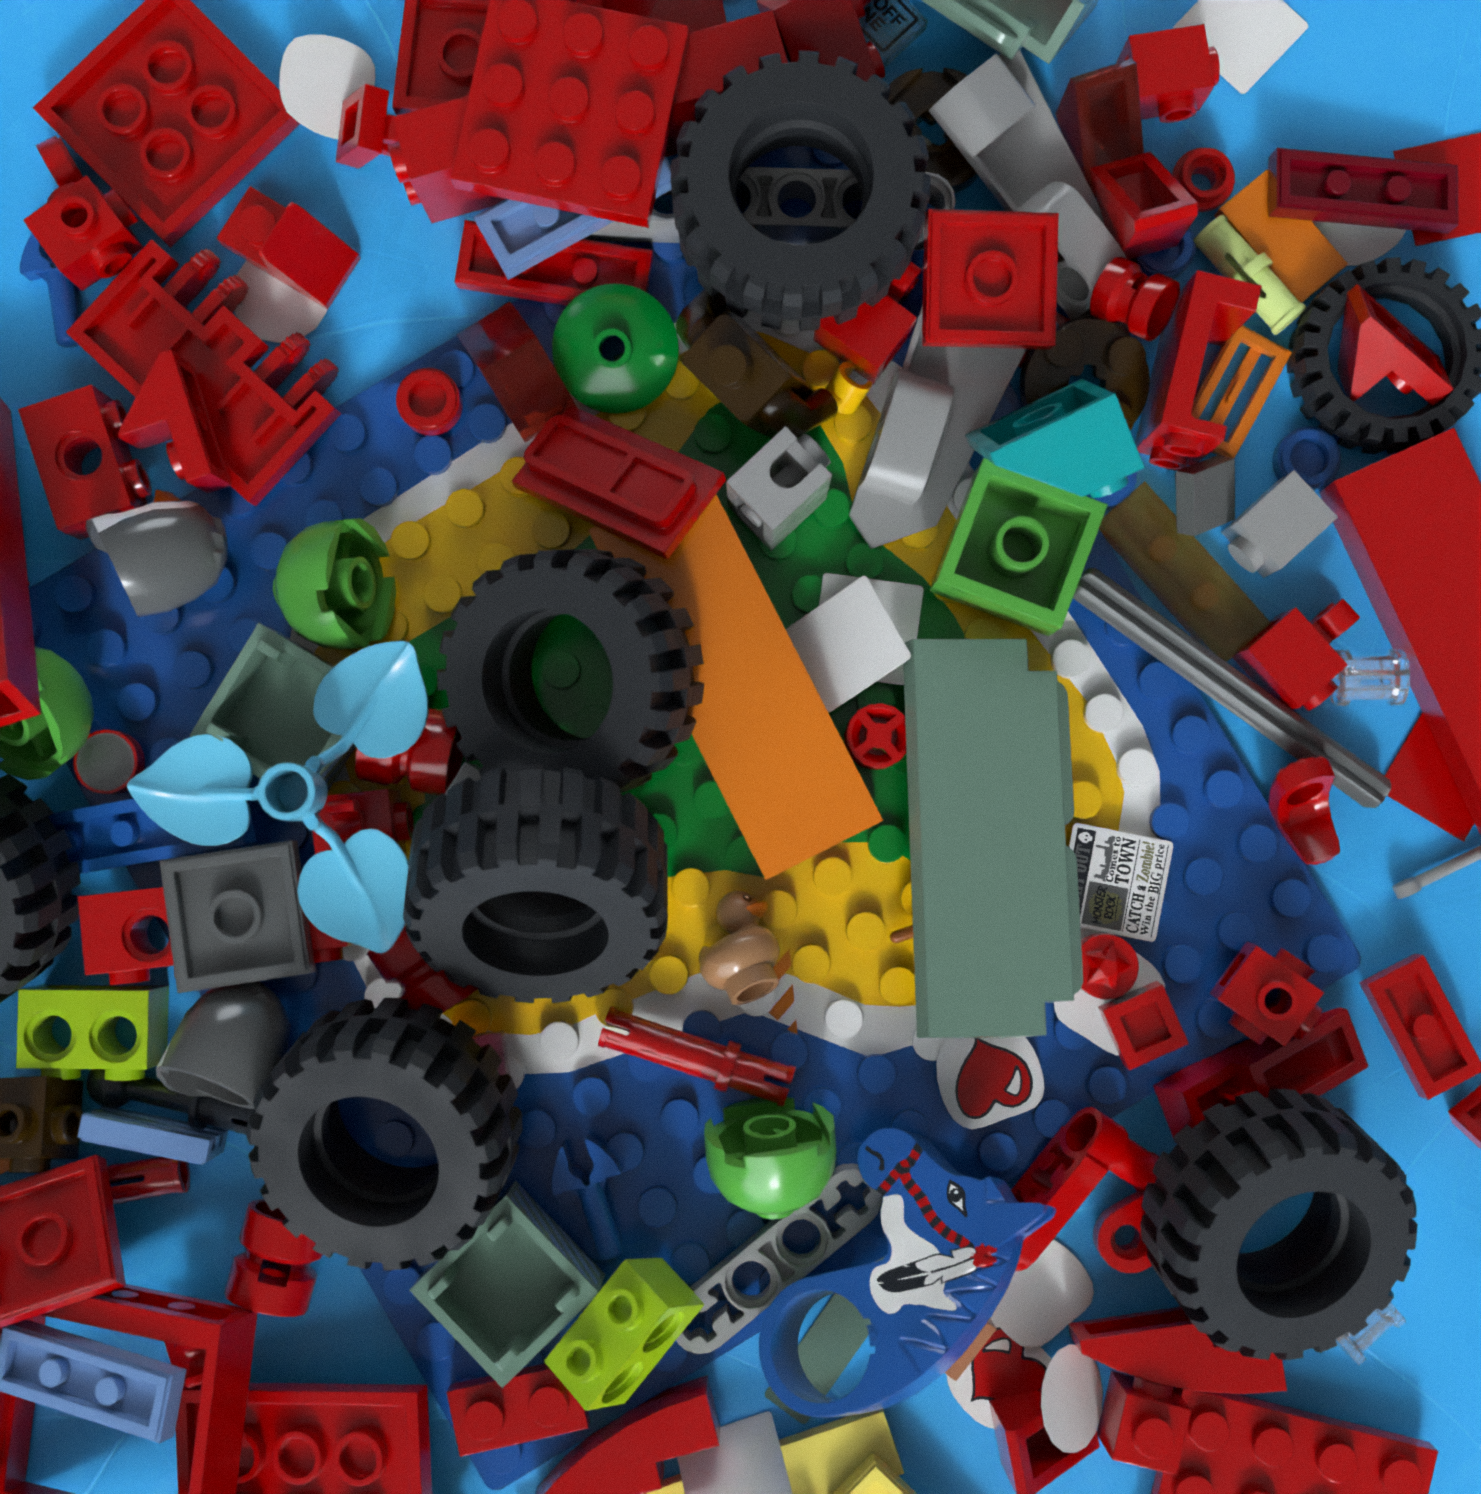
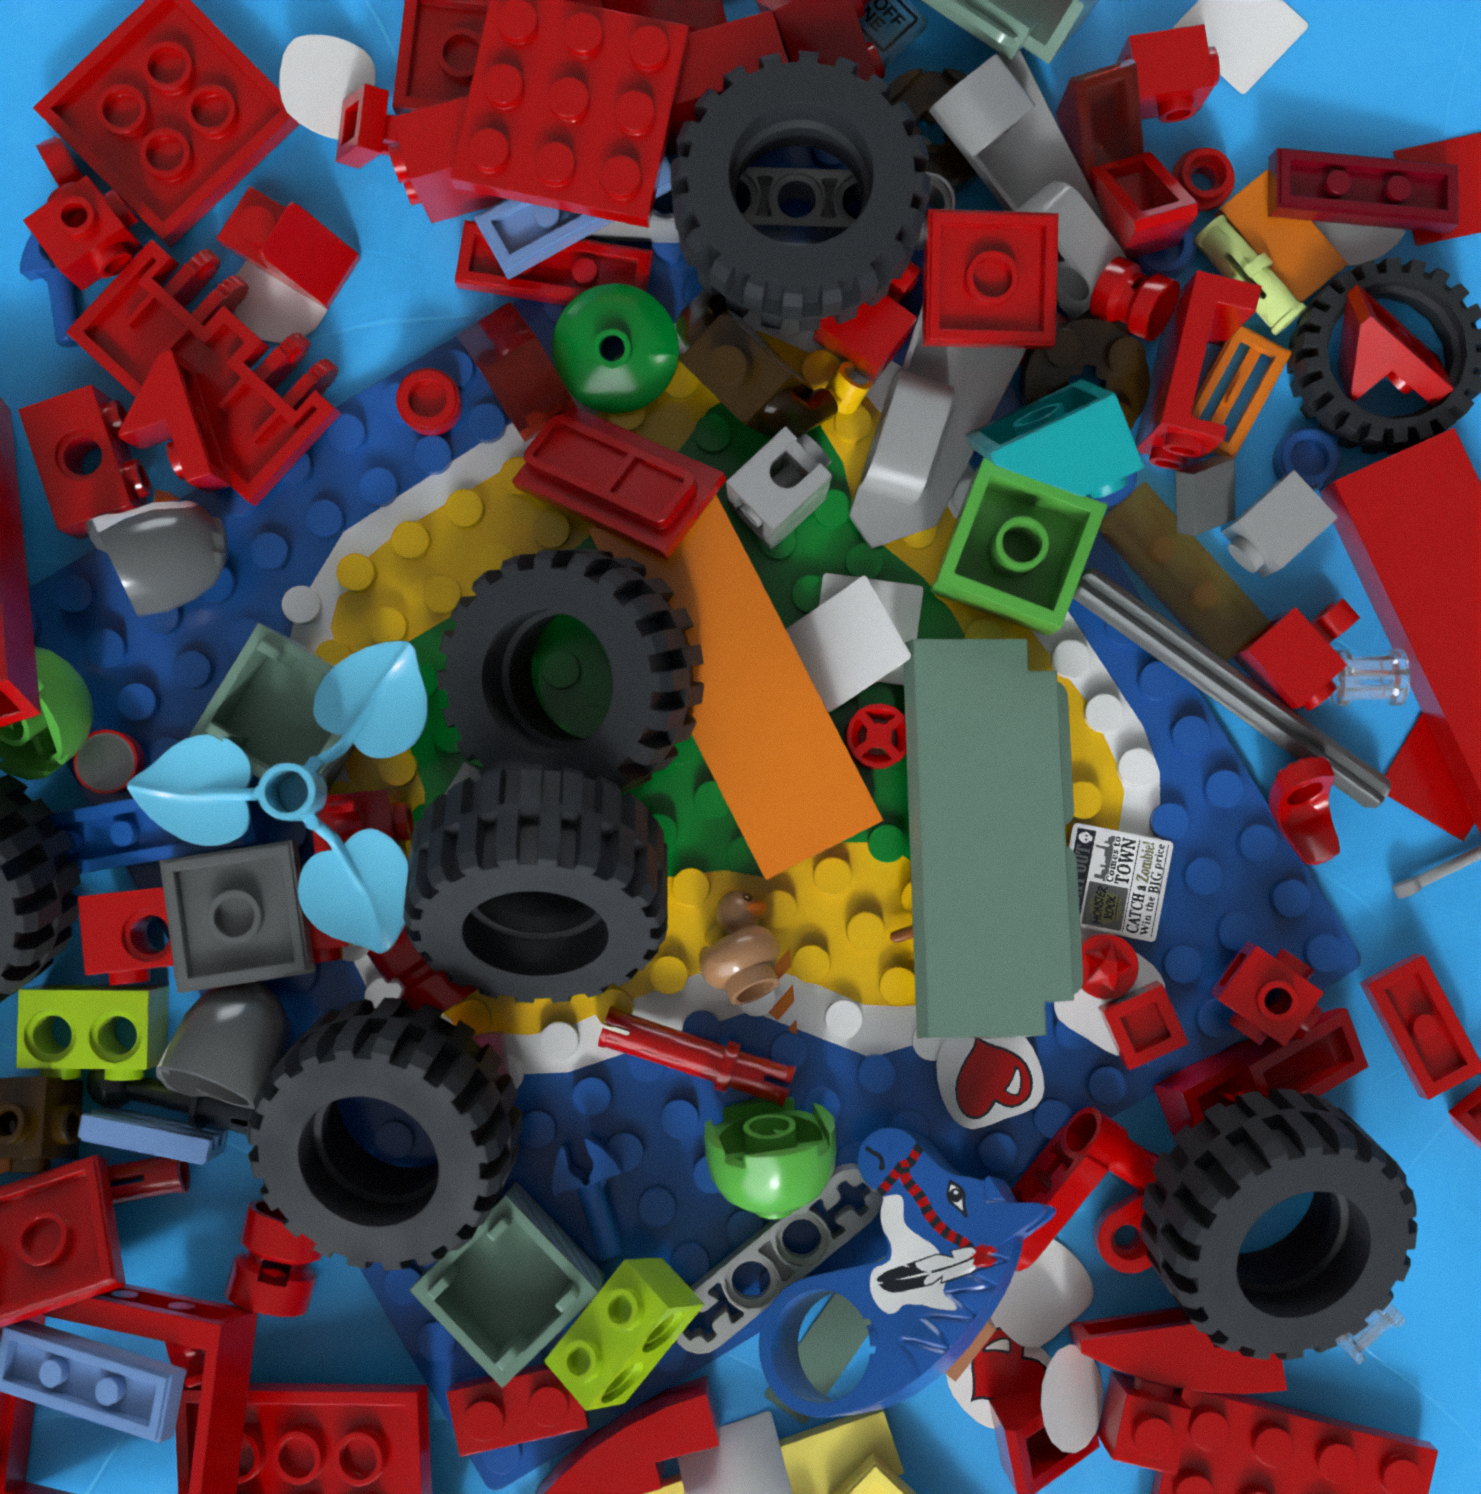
bright green cylinder [273,518,396,650] -> none
red wheel [355,708,463,796] -> none

